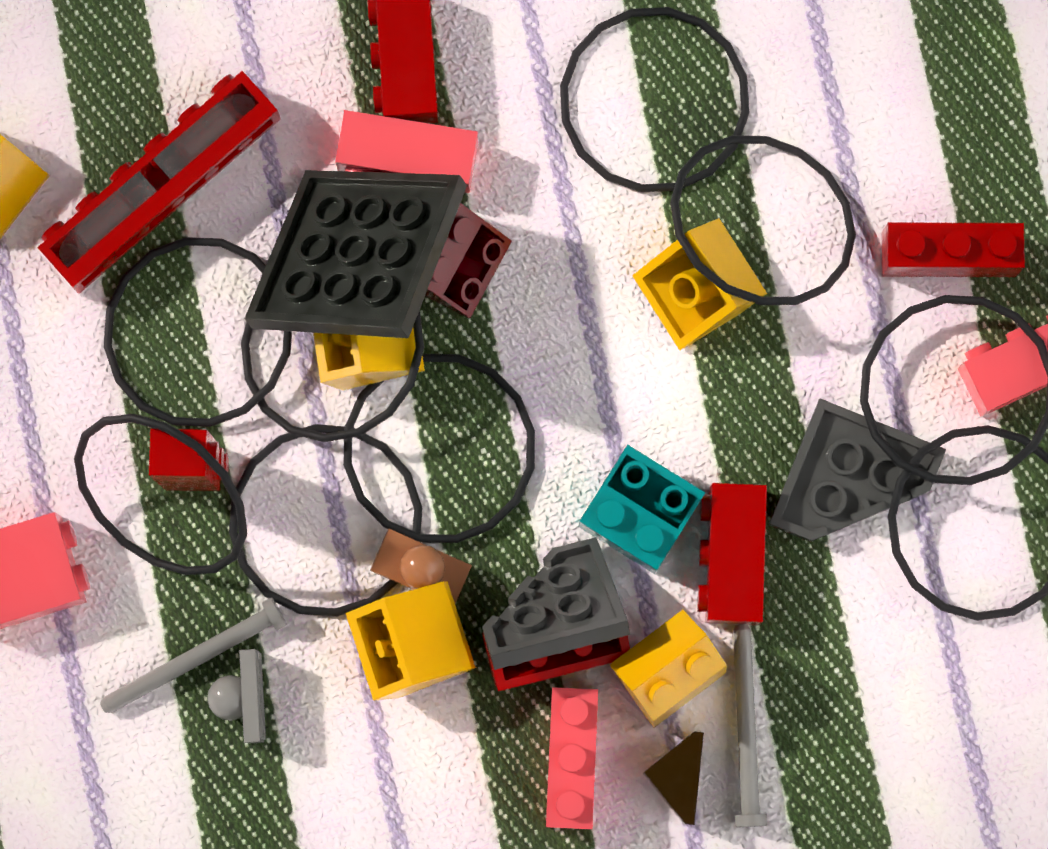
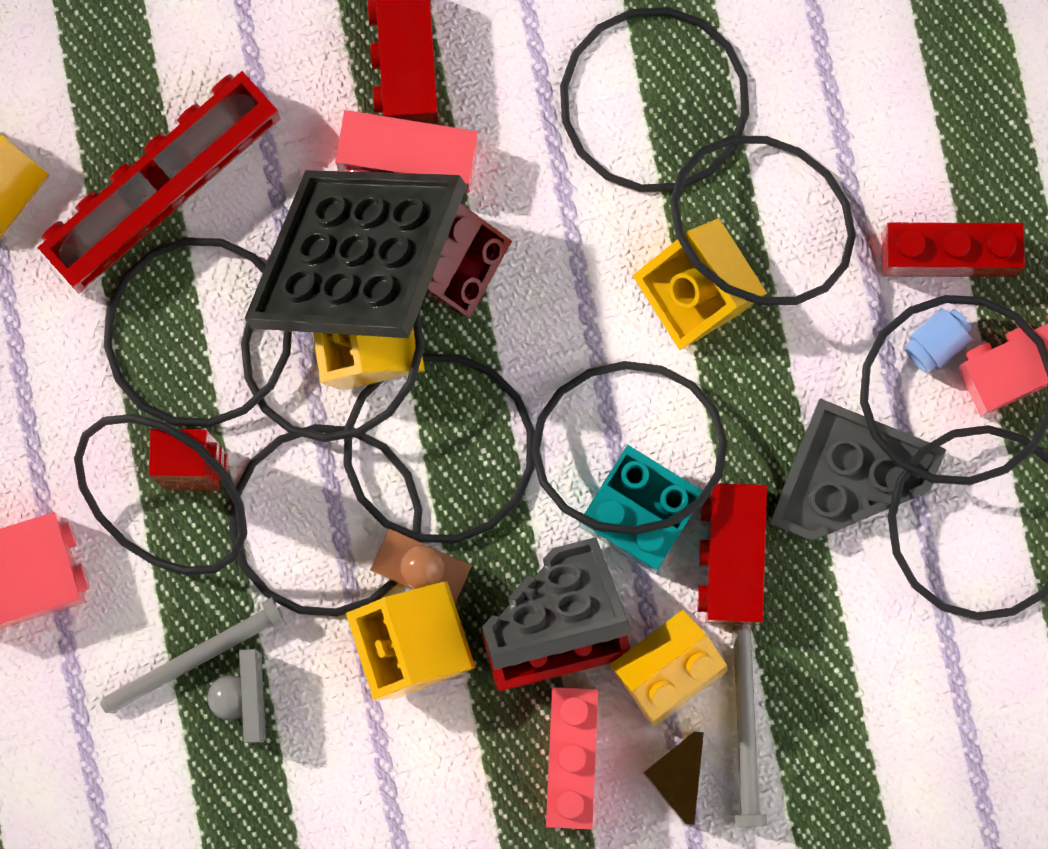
none -> black piece [531,361,728,535]
none -> light blue brick [903,308,972,374]

